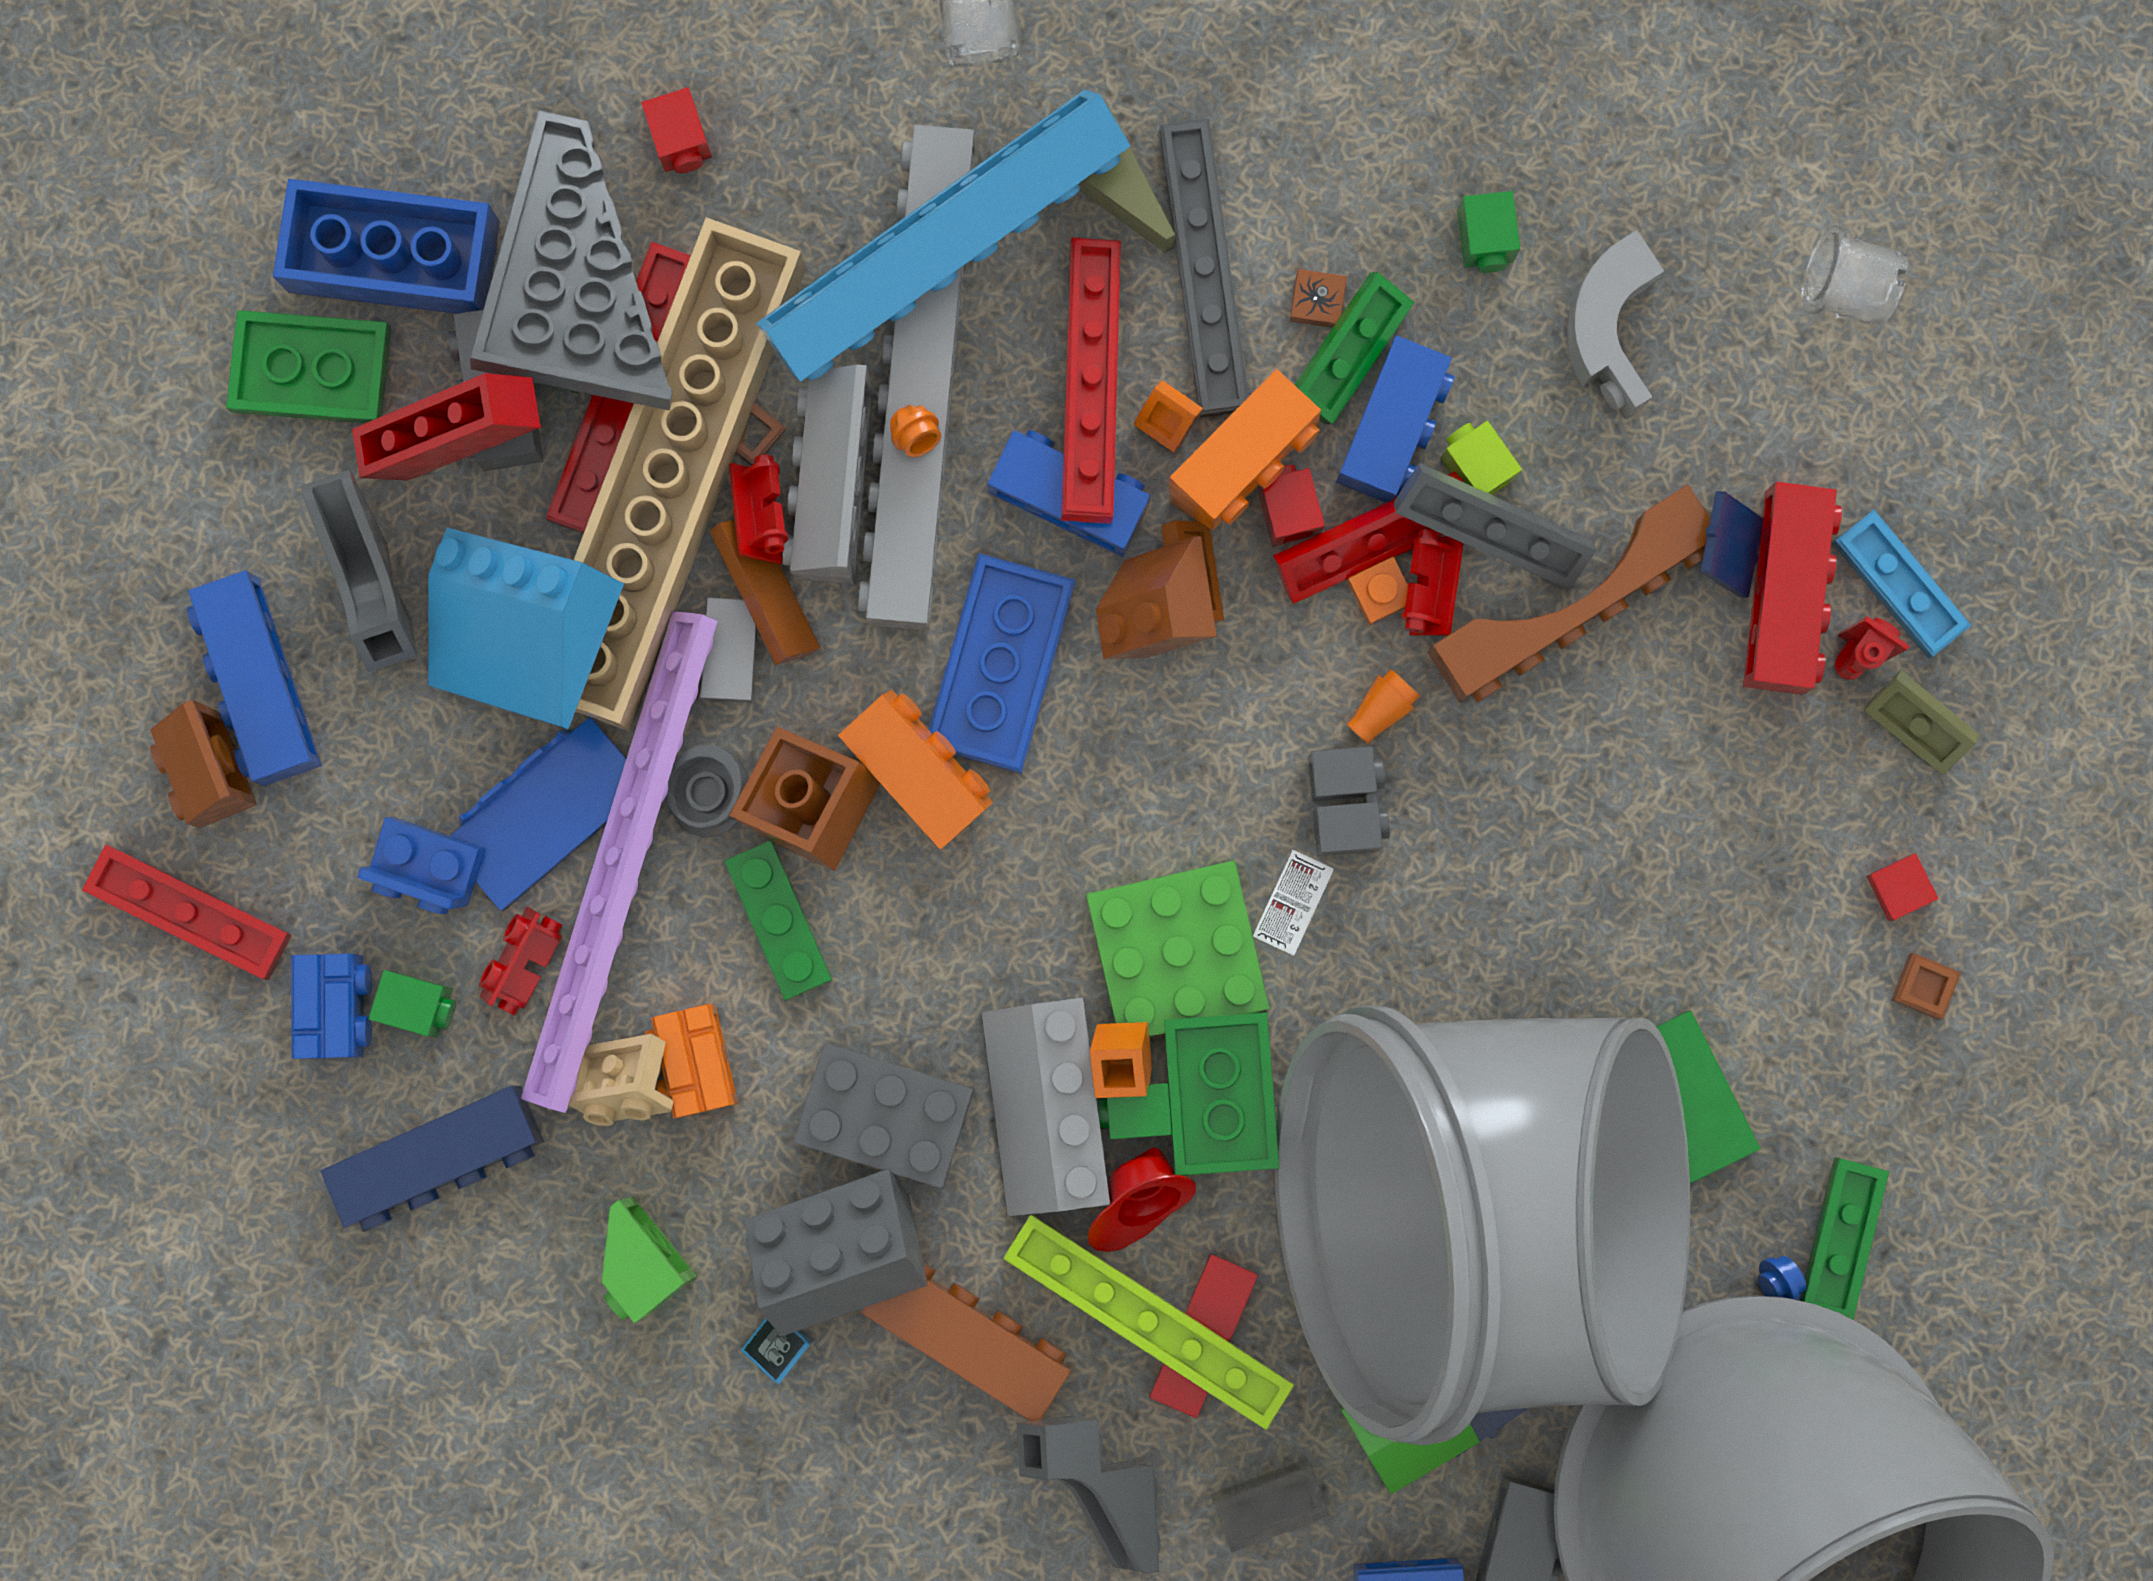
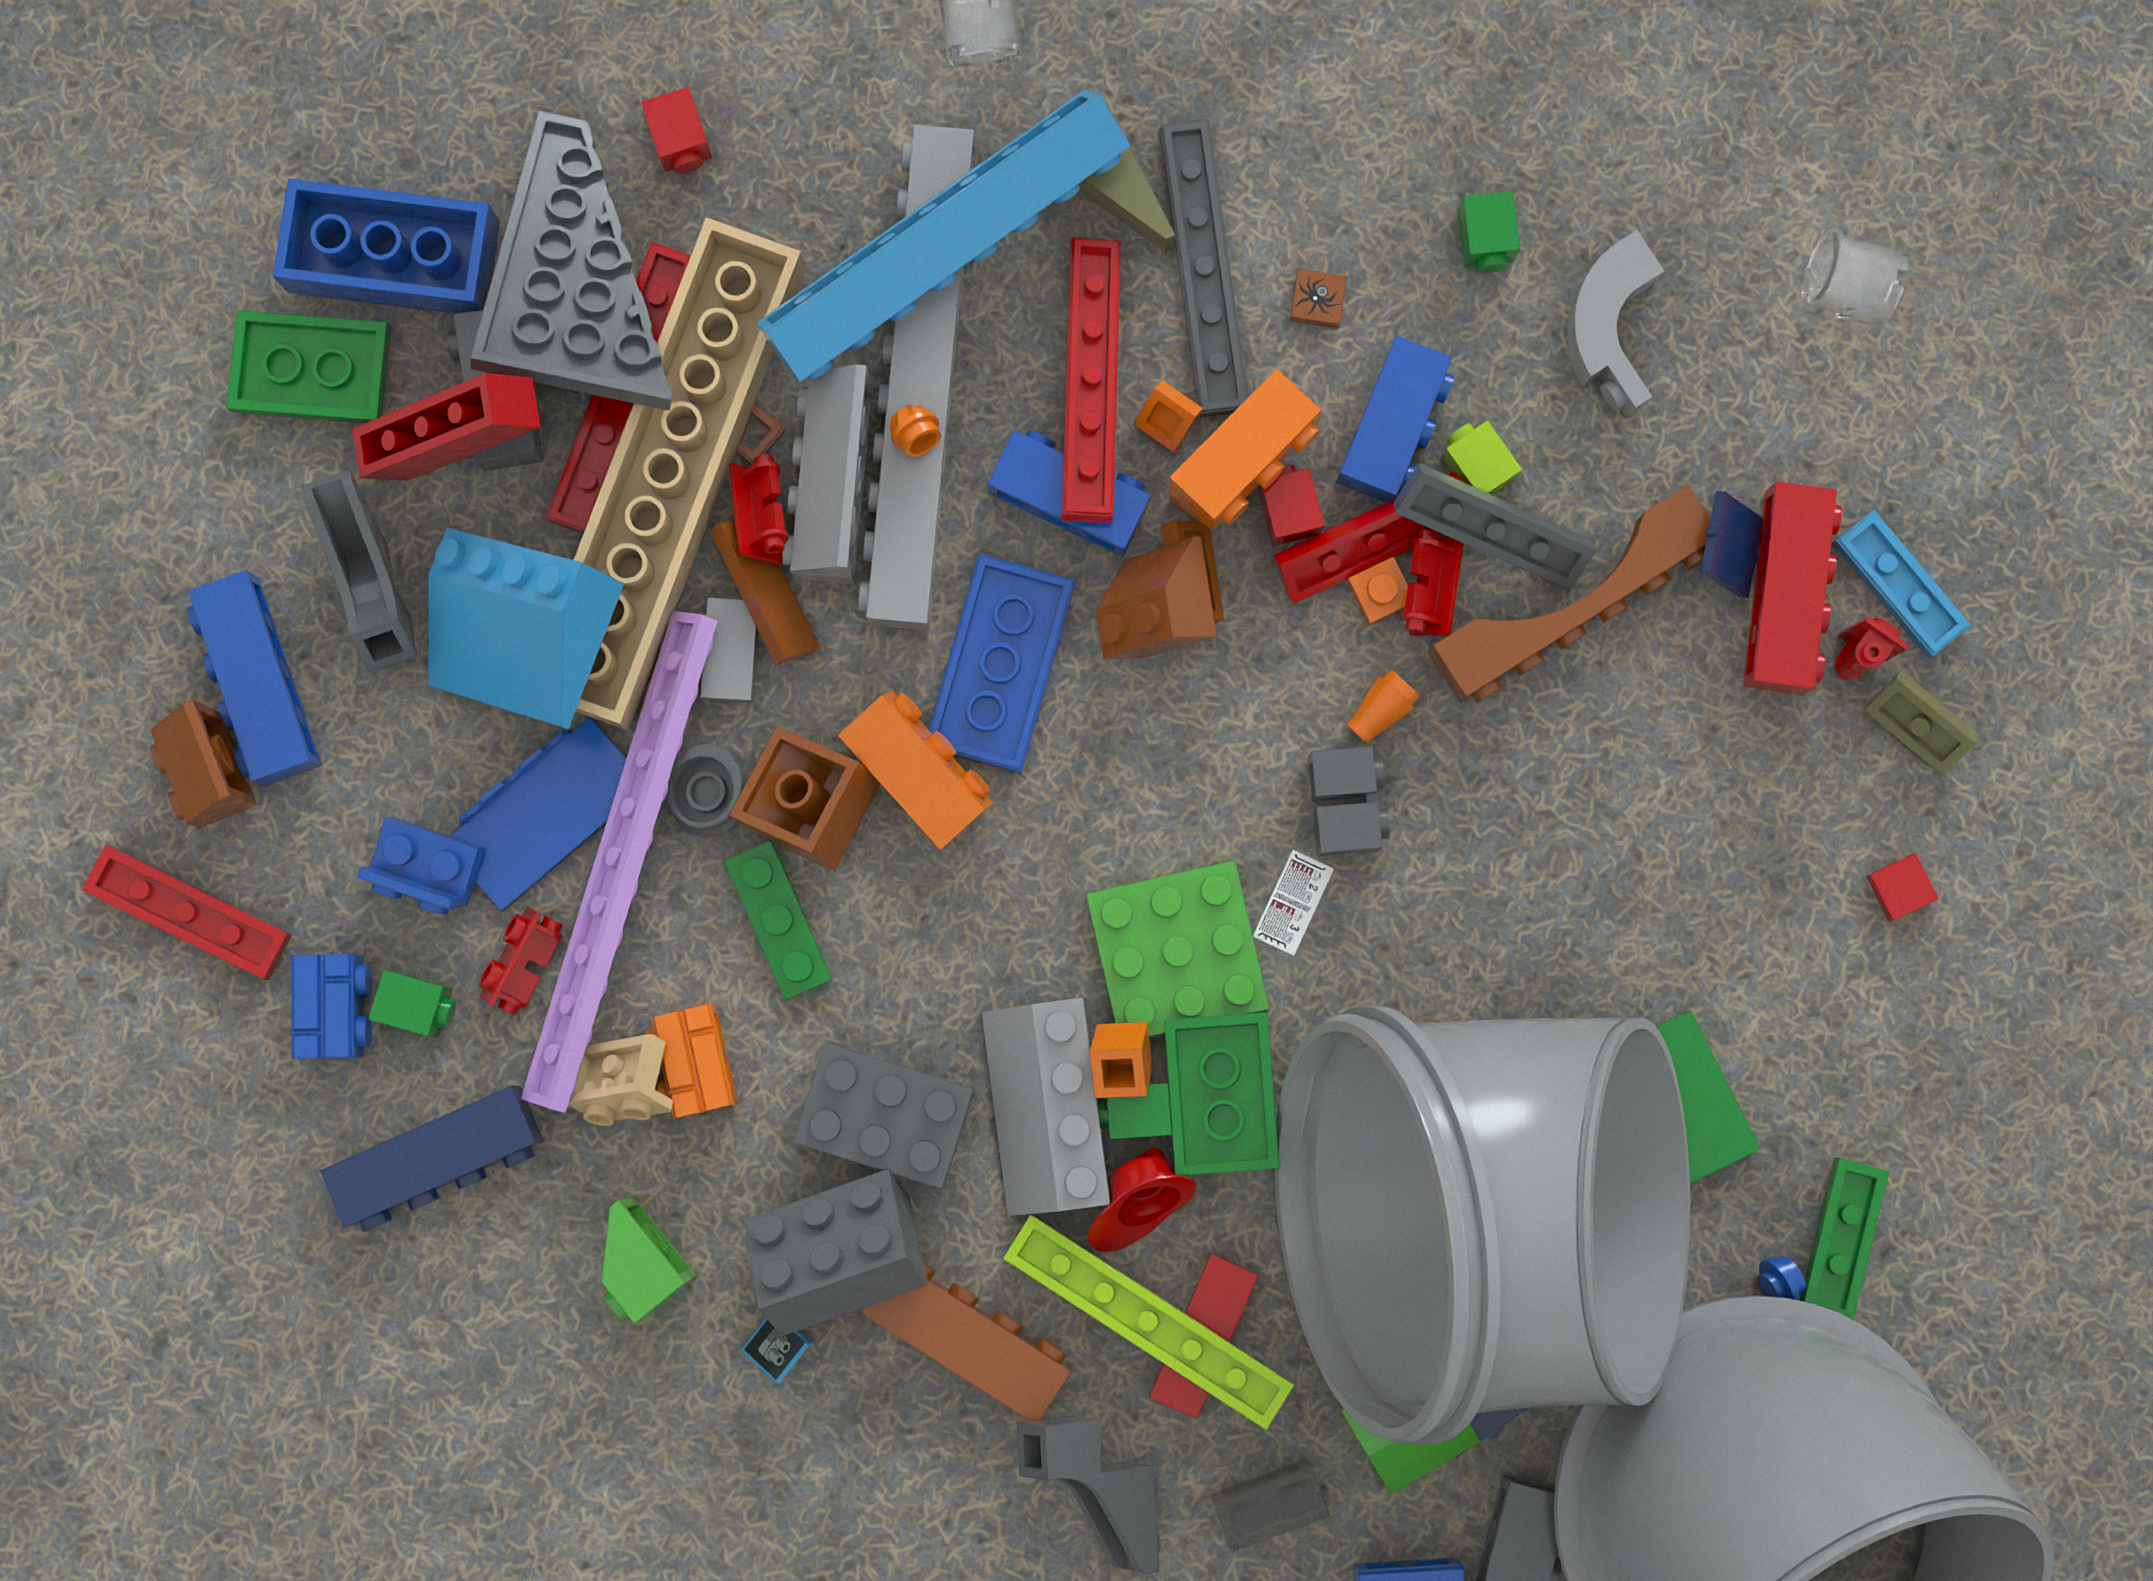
green plate [1294,272,1415,424] -> none
dark orange tile [1891,953,1961,1020] -> none

